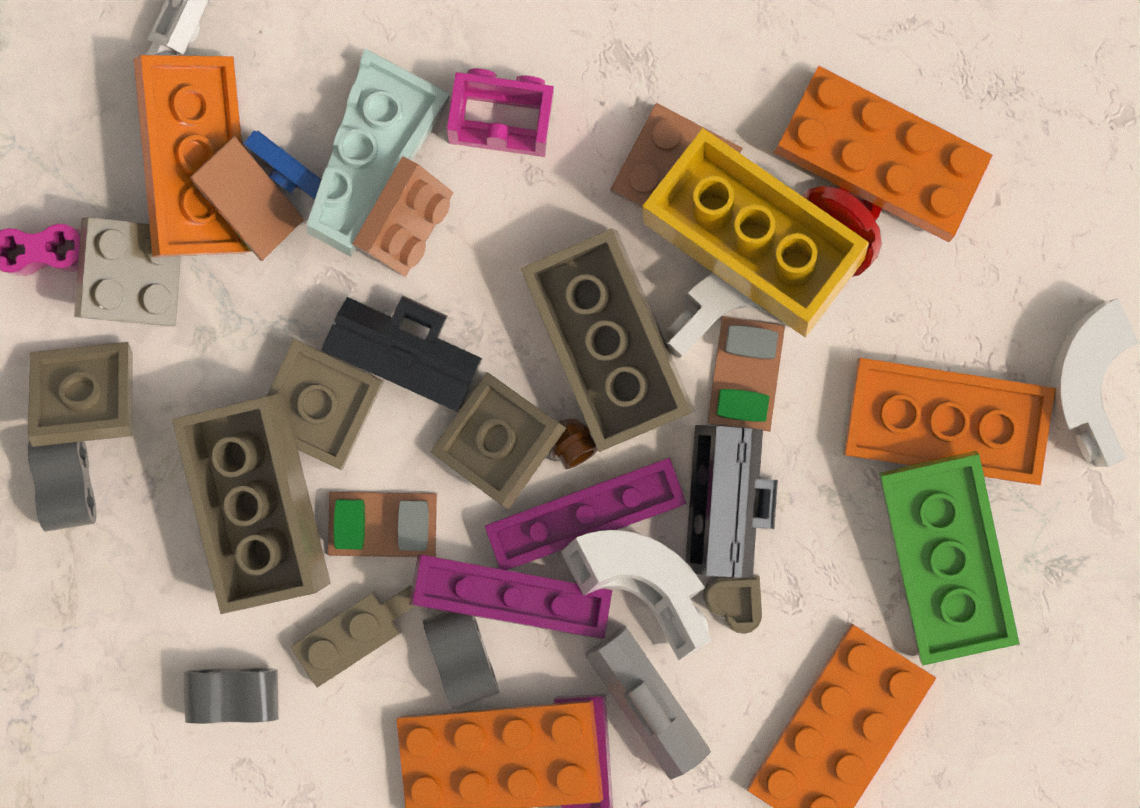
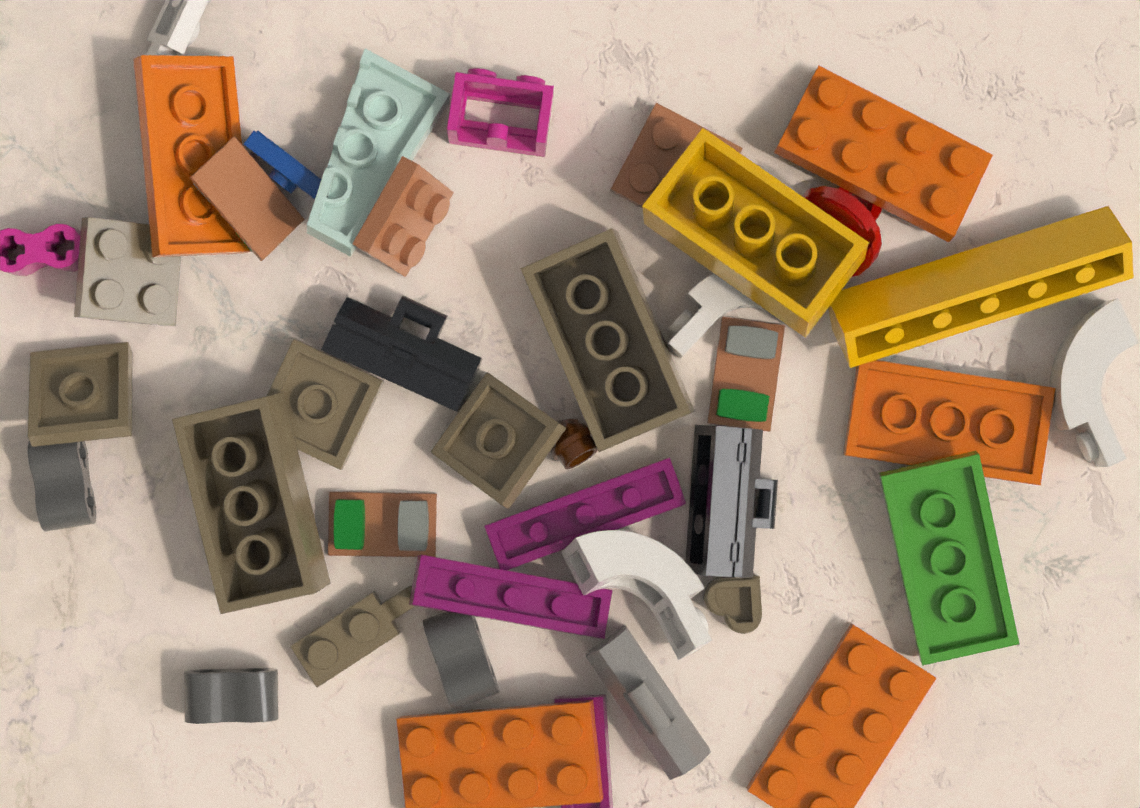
none -> yellow brick [828,206,1134,368]

